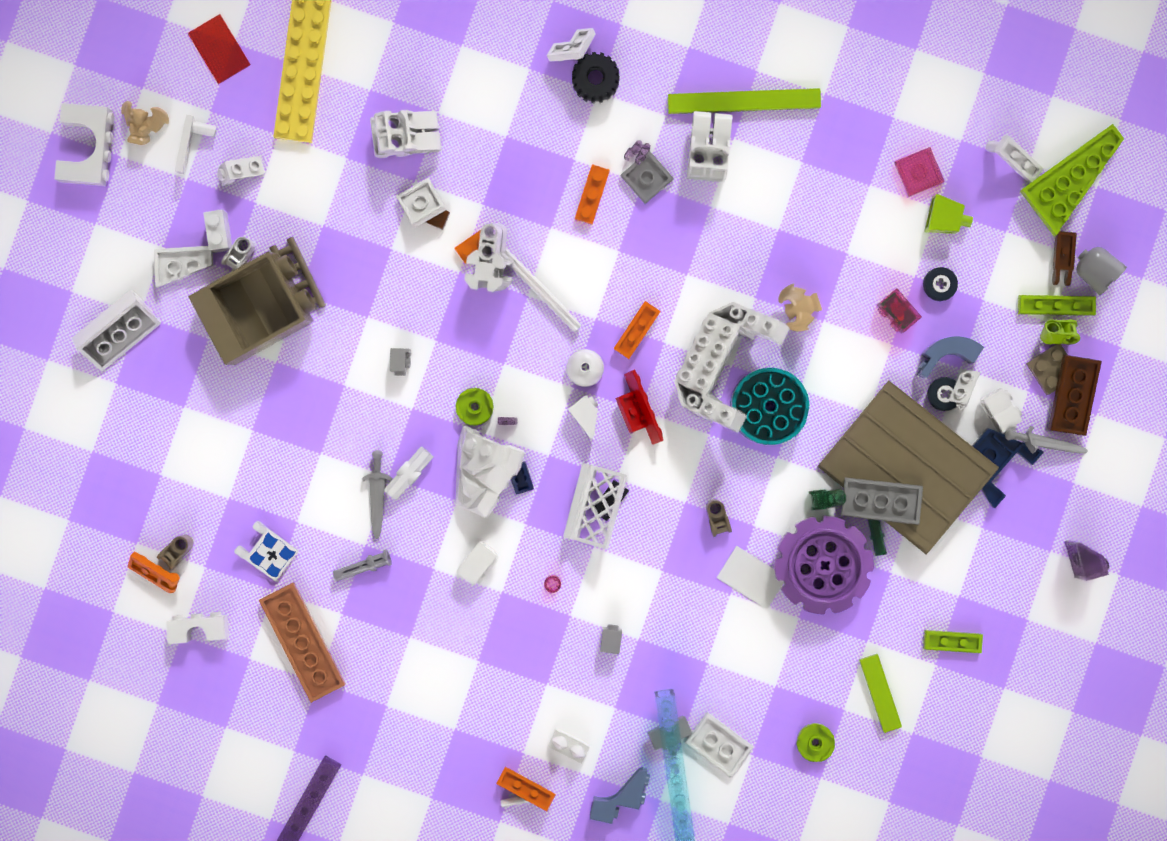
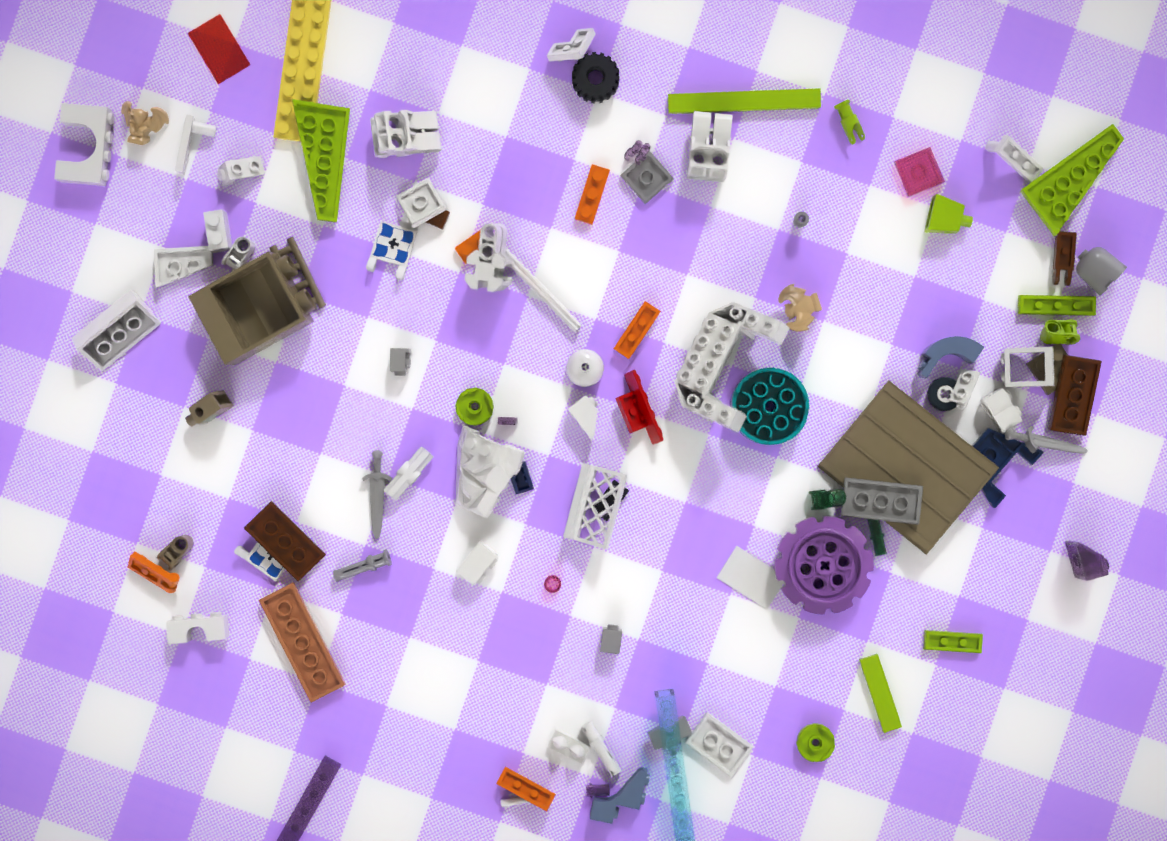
dark tan piece [706,499,732,538] -> none
clear pink brick [876,288,922,333] -> none
black bush [923,267,958,301] -> none
none -> dark tan torso [185,390,234,427]
none -> reddish brown tile [244,500,326,582]
none -> lime wing [292,99,350,223]
none -> white flag [366,221,418,281]
none -> white pin [581,721,621,777]
none -> clear purple pin [586,783,610,799]
none -> light grey pin [793,211,809,228]
none -> lime piece [834,99,865,145]
none -> white window [1001,347,1055,387]

